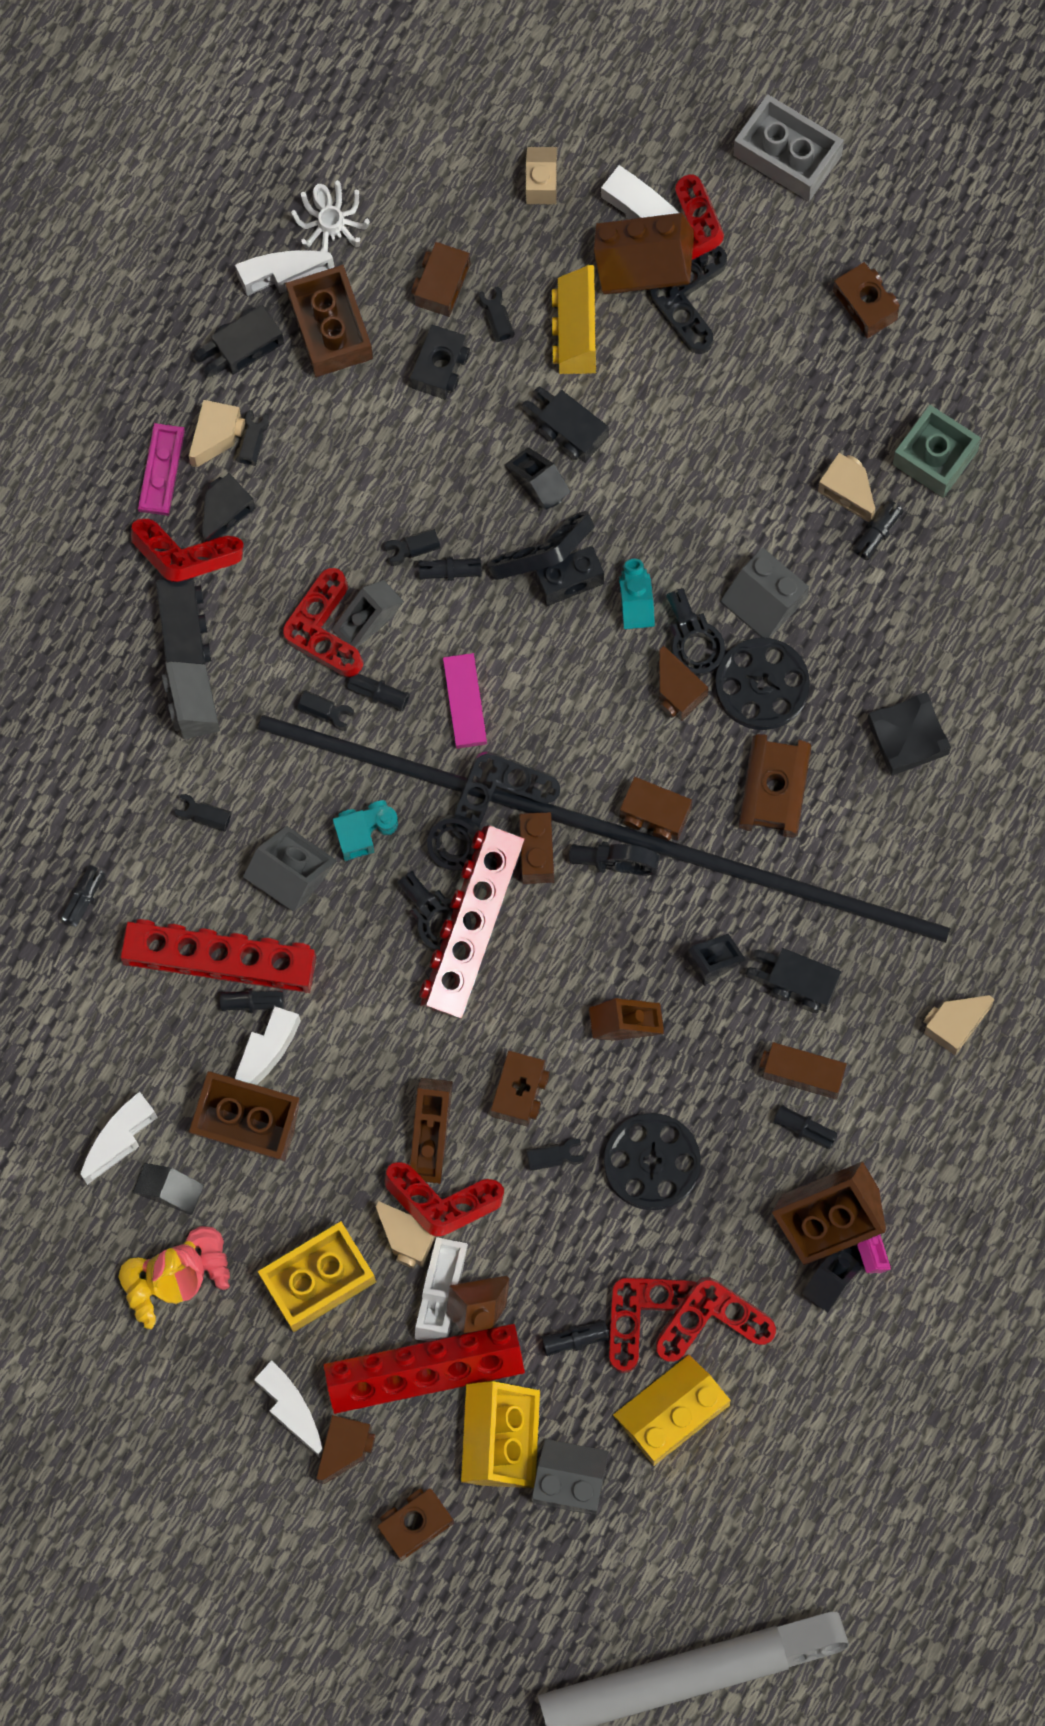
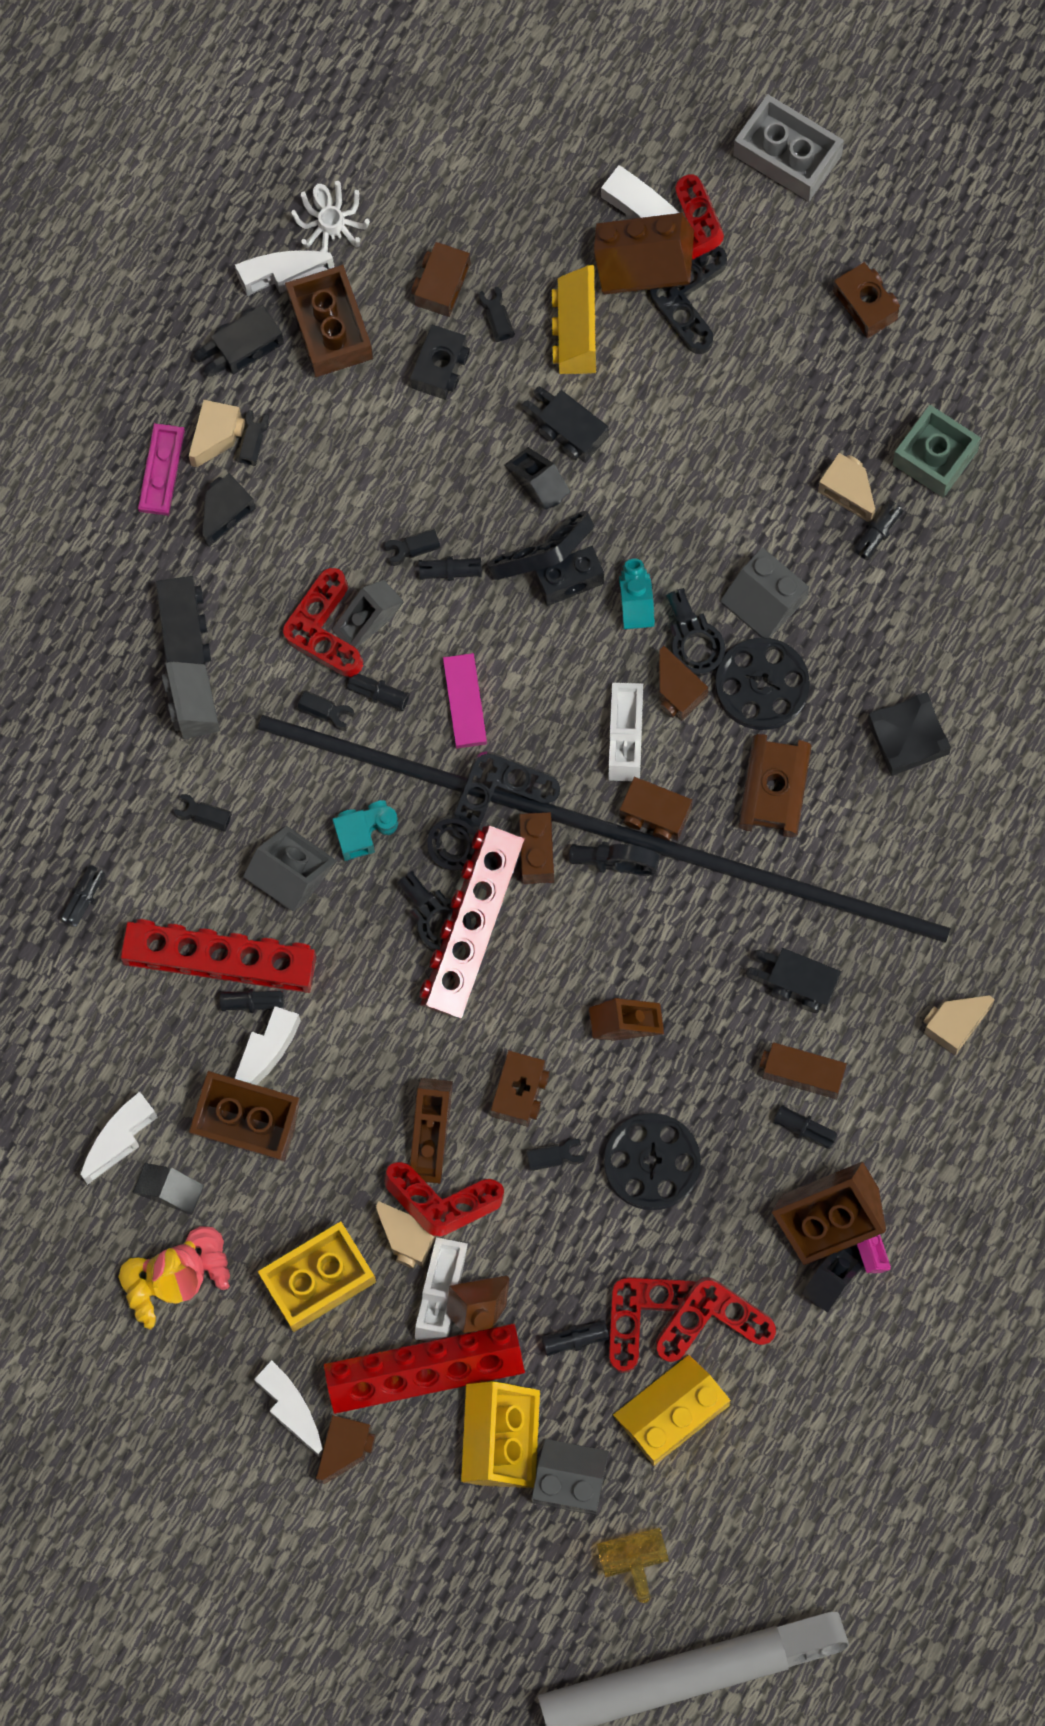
red beam [131,519,244,582] -> none
reddish brown brick [377,1488,455,1562] -> none
tan slope [526,147,557,204] -> none
black slope [687,934,746,986] -> none
none -> clear yellow plate [597,1528,669,1603]
none -> white slope [609,683,643,781]

